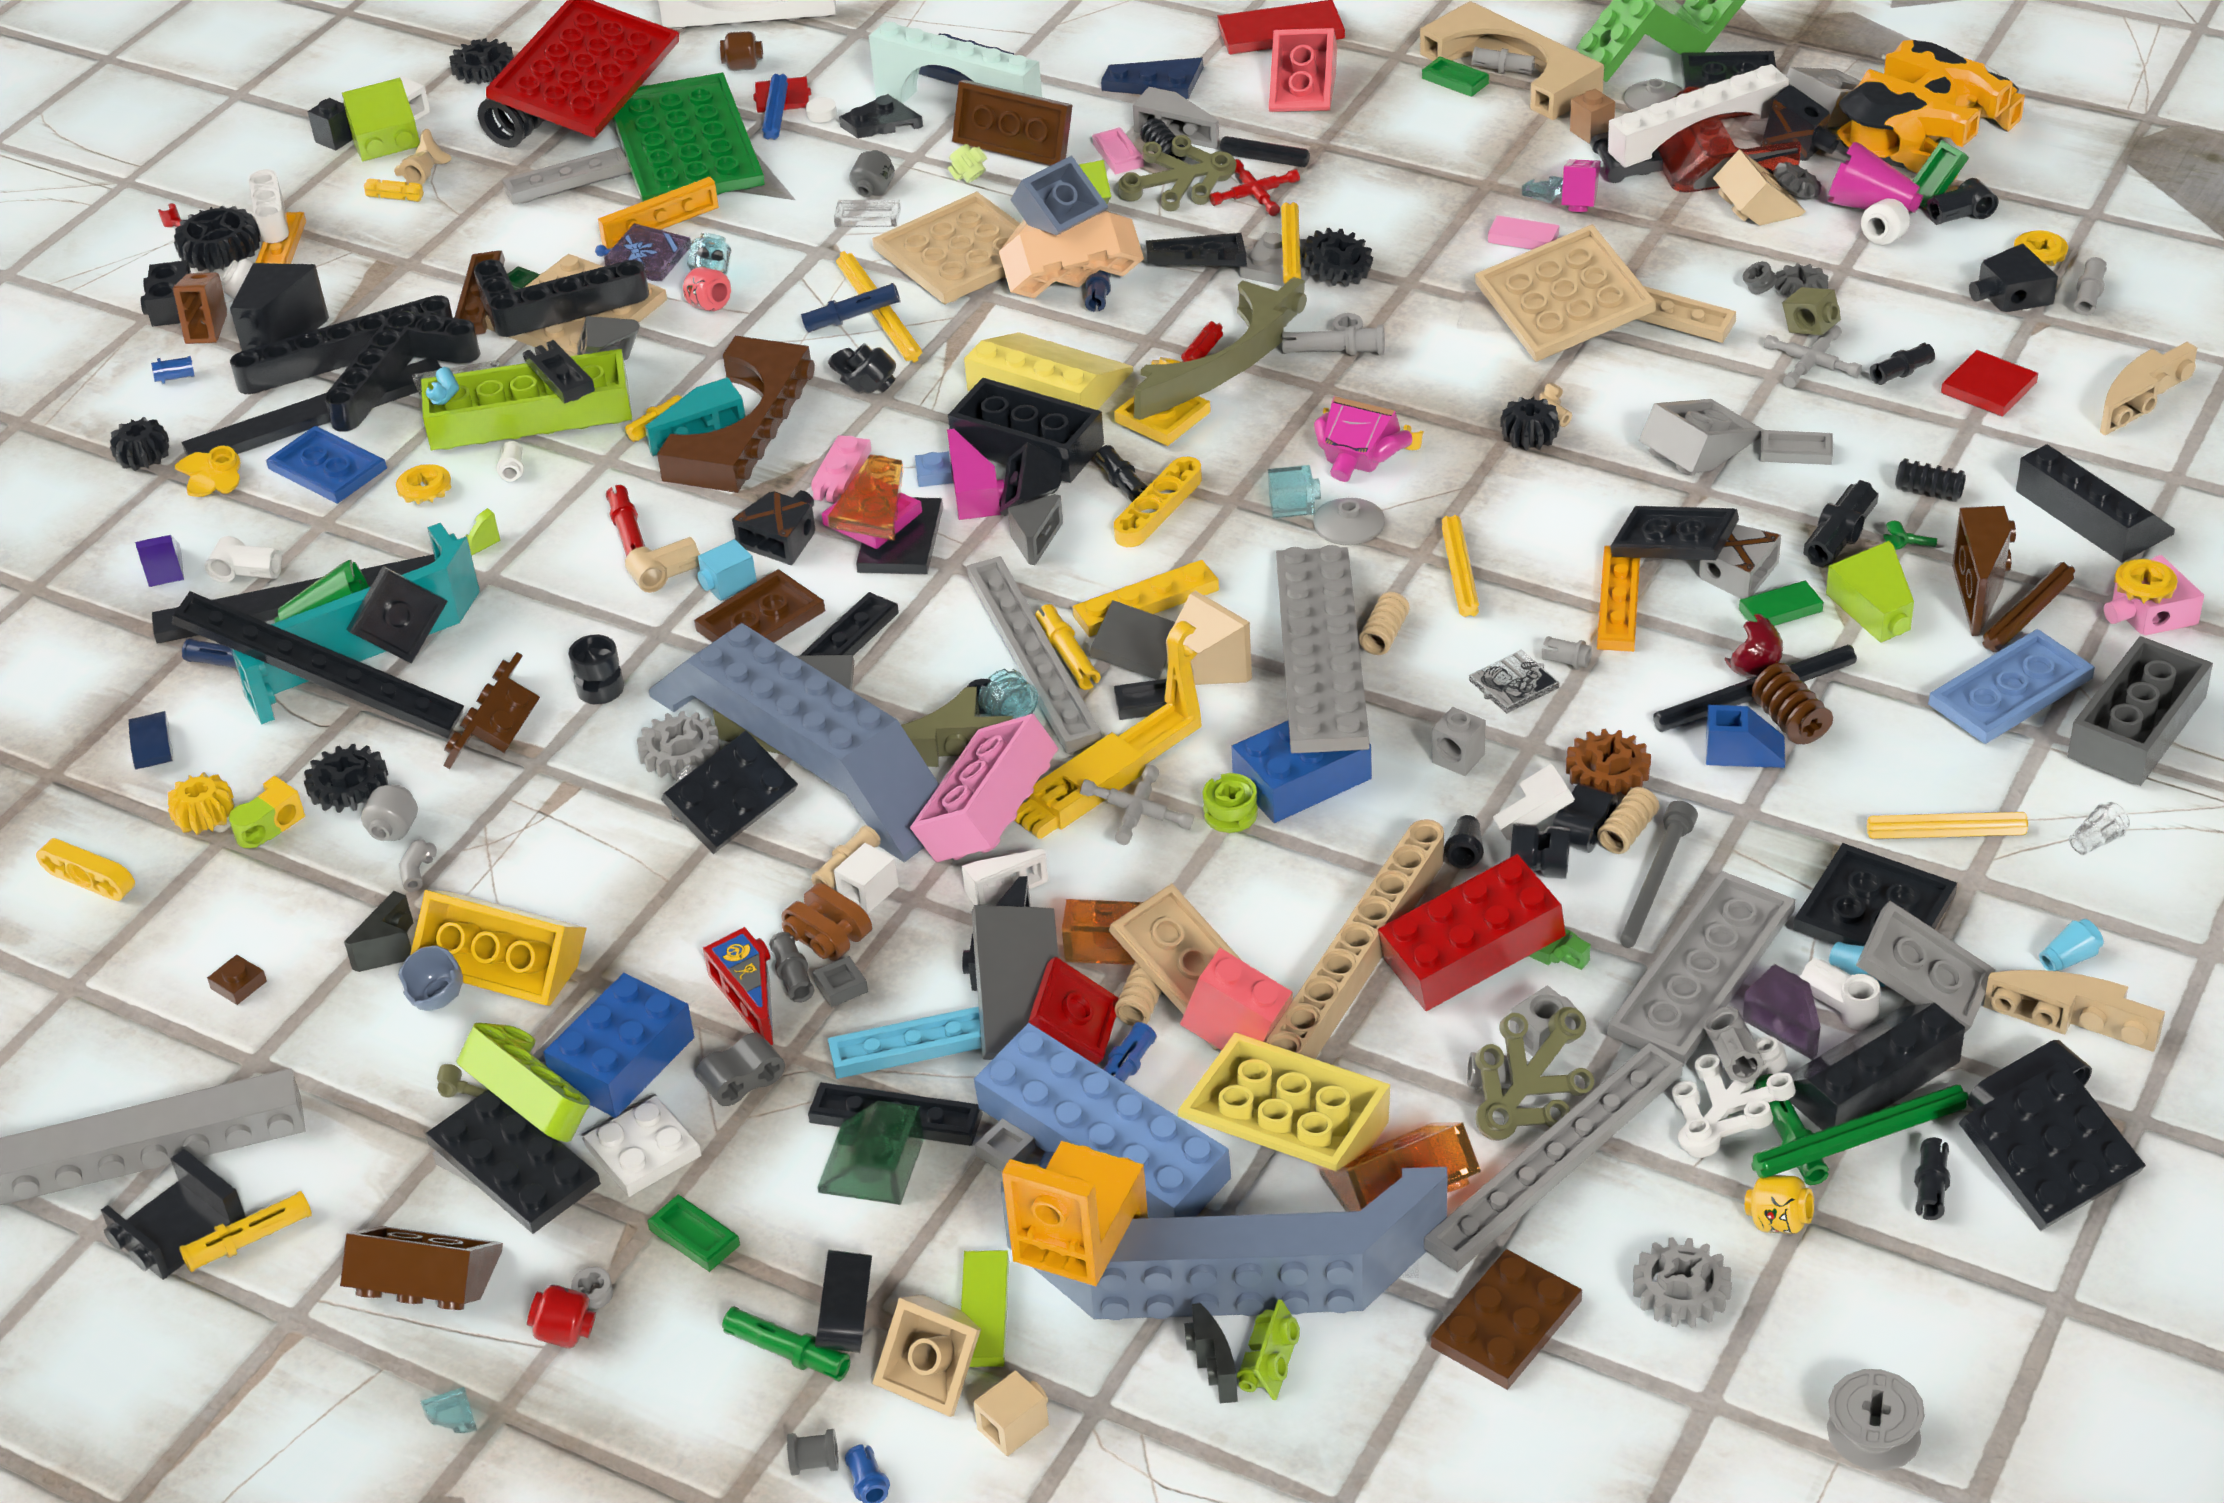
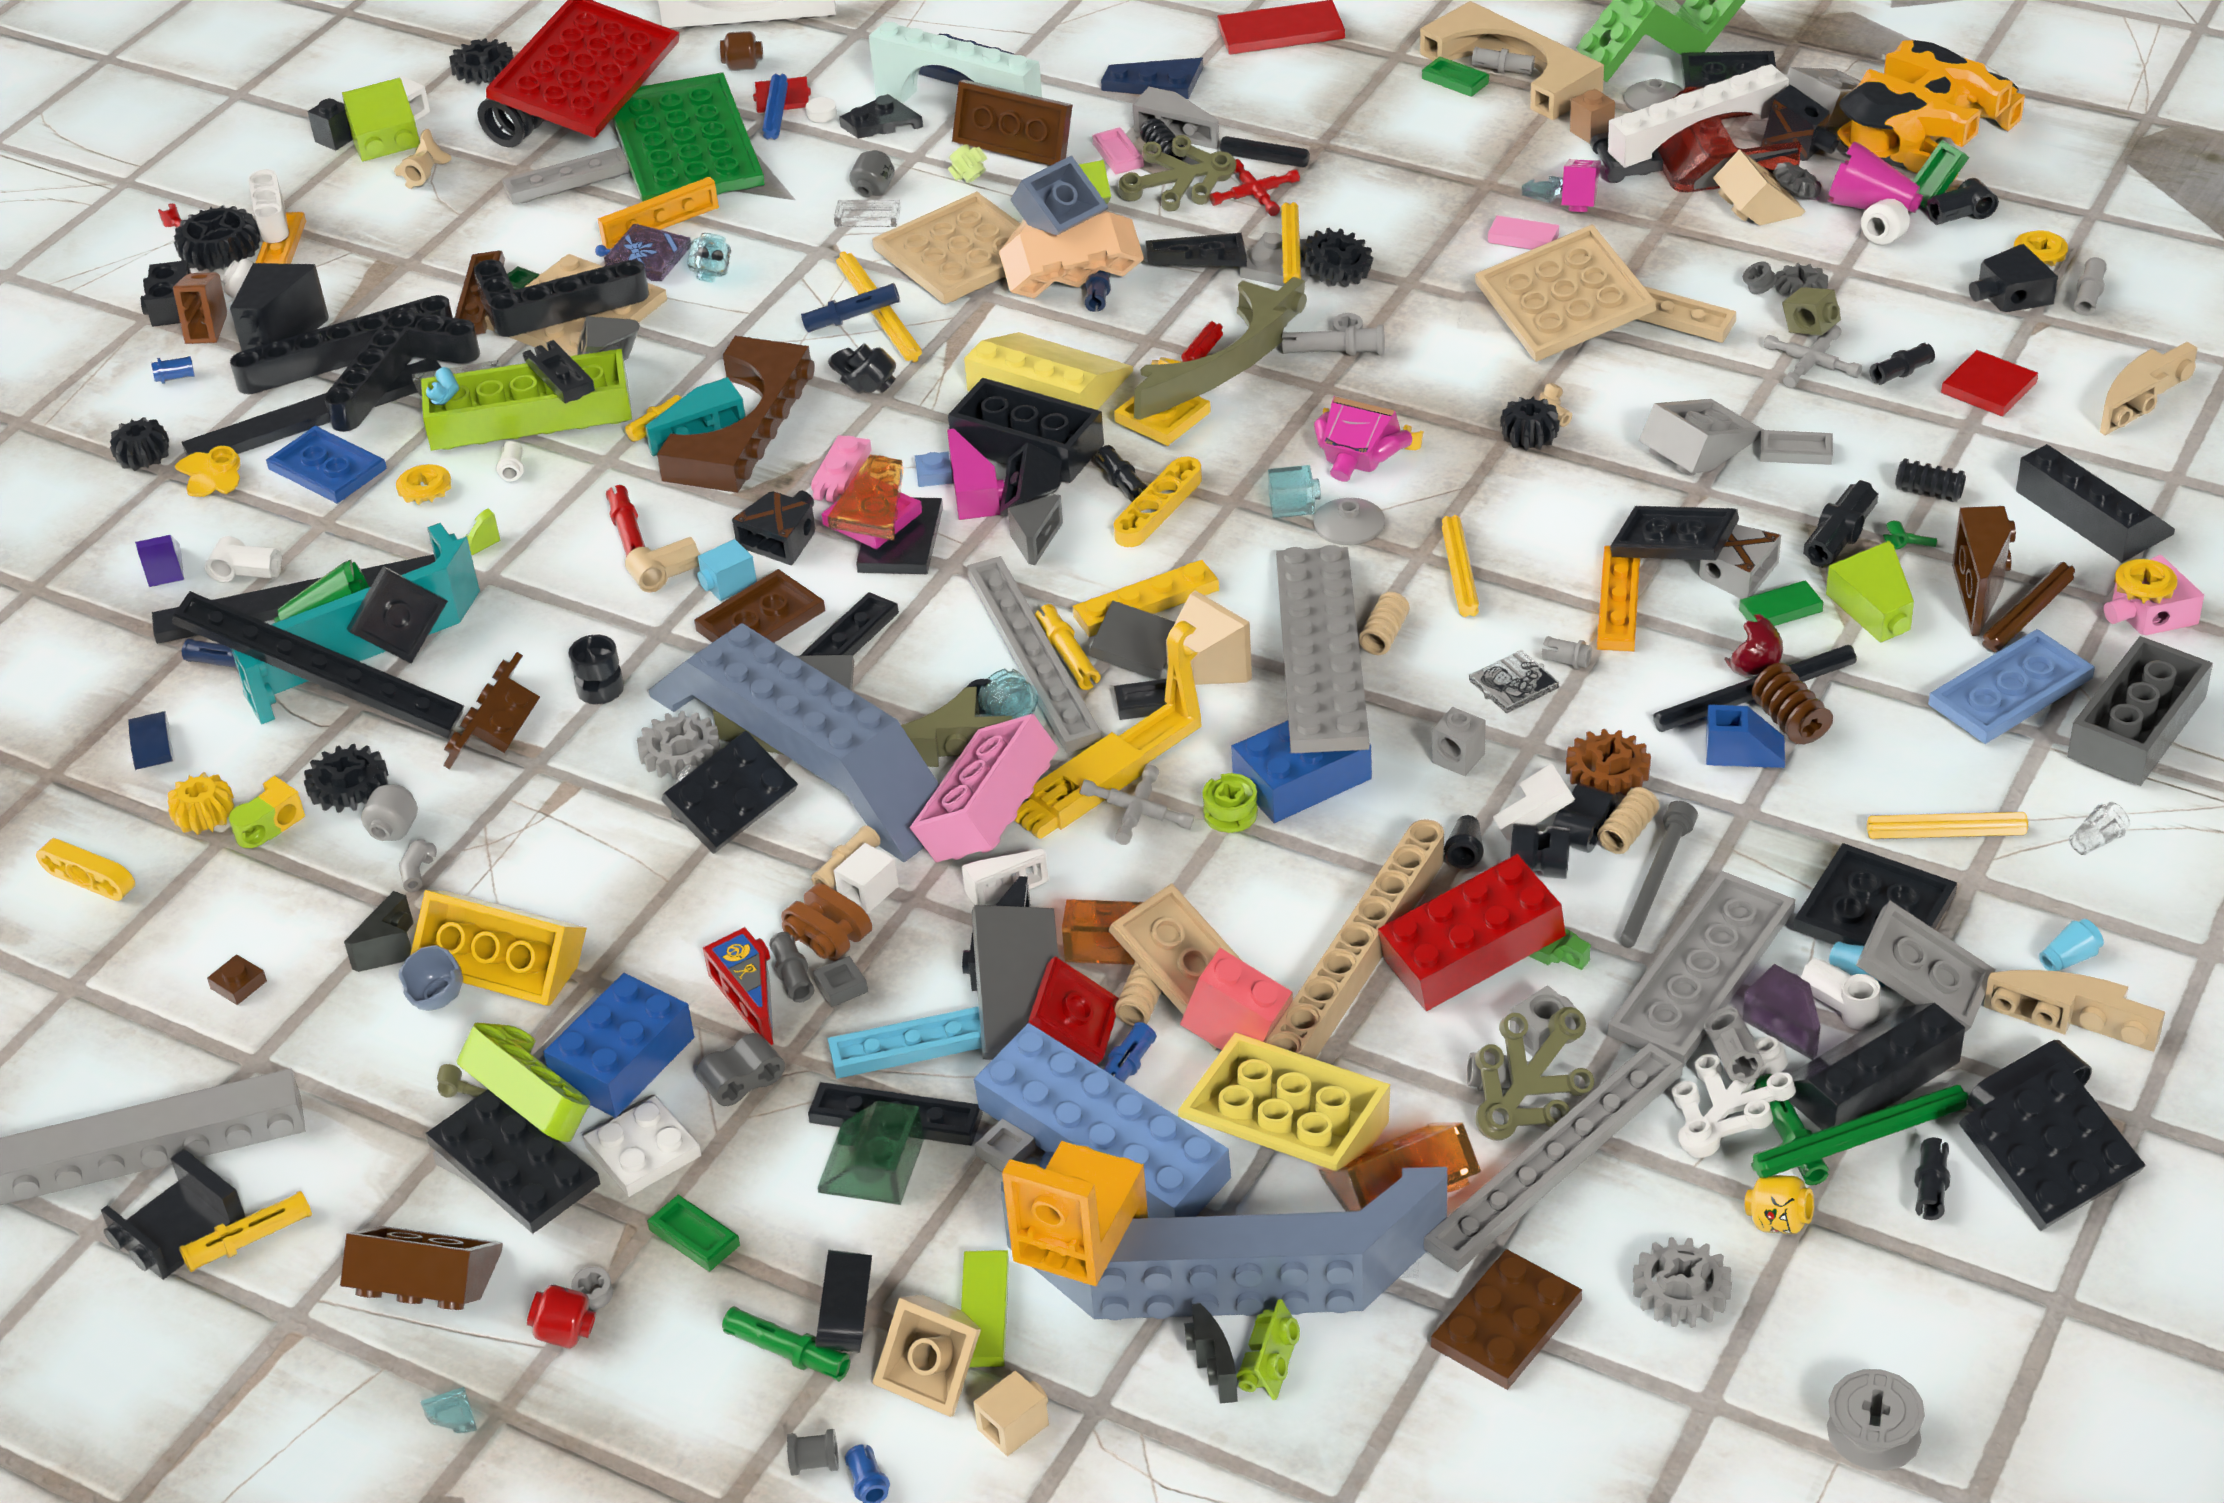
yellow axle [364,178,424,202] -> none
coral head [683,267,731,311] -> none
coral slope [1269,28,1337,112] -> none

